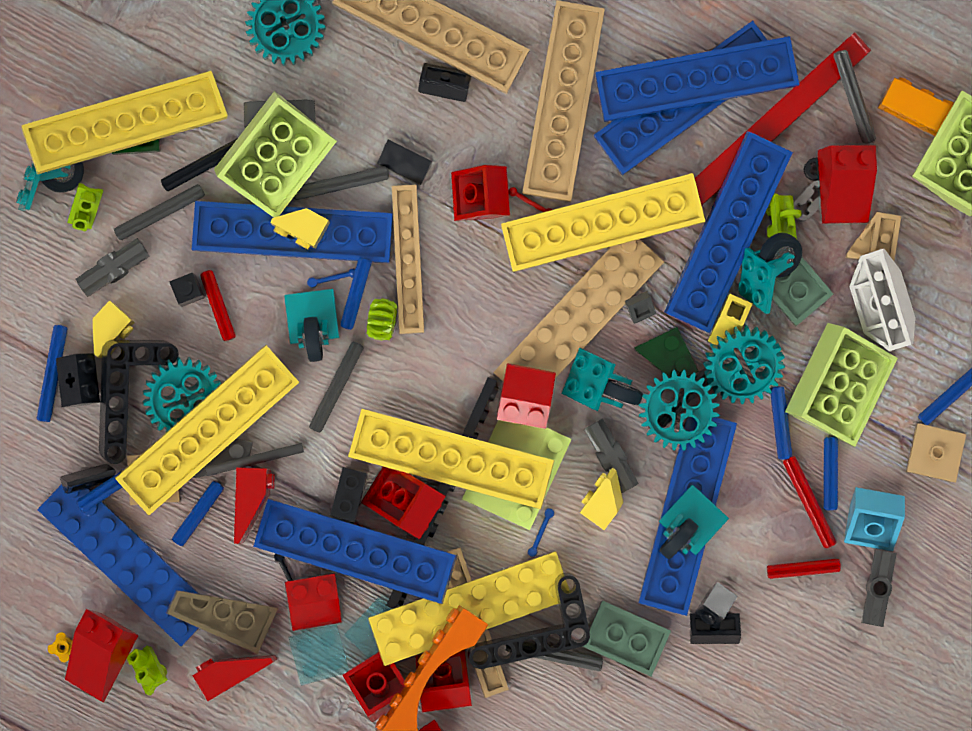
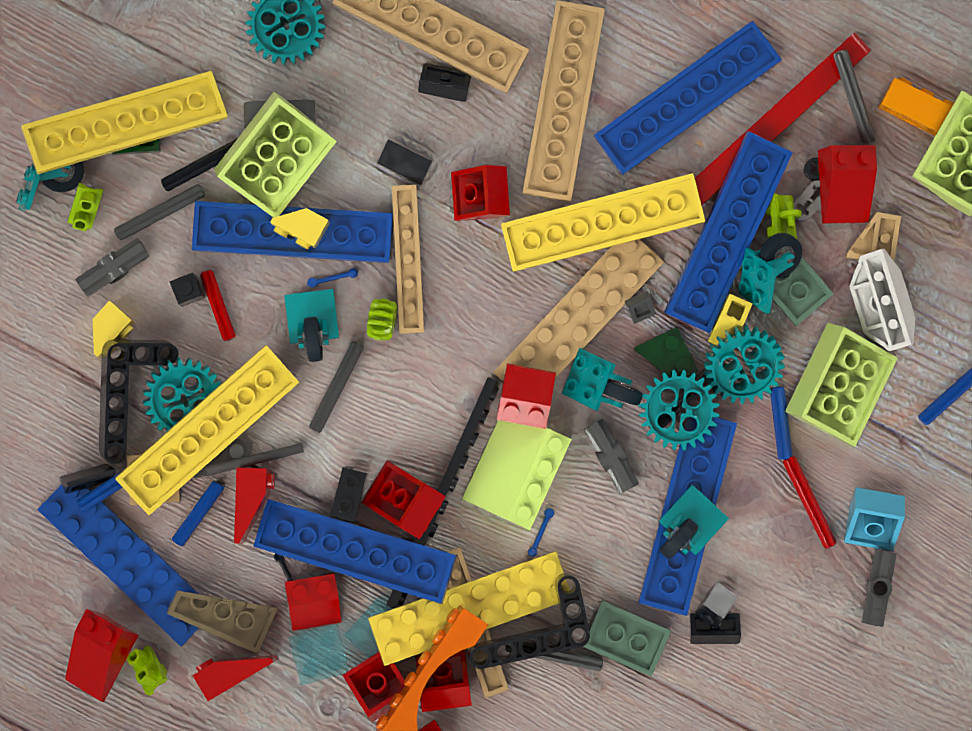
blue axle [36,325,68,422] -> none
yellow plate [48,632,73,662] -> none
black brick [56,353,100,407] -> none
dark grey axle [294,166,389,200] -> none
blue axle [340,257,372,330] -> none
light yellow plate [348,409,555,509] -> none
red hinge [508,187,552,212] -> none
light yellow slope [580,468,623,530] -> none
blue plate [595,36,799,122] -> none
red axle [767,559,841,579] -> none
blue axle [823,437,838,510] -> none
tan plate [906,423,966,483] -> none

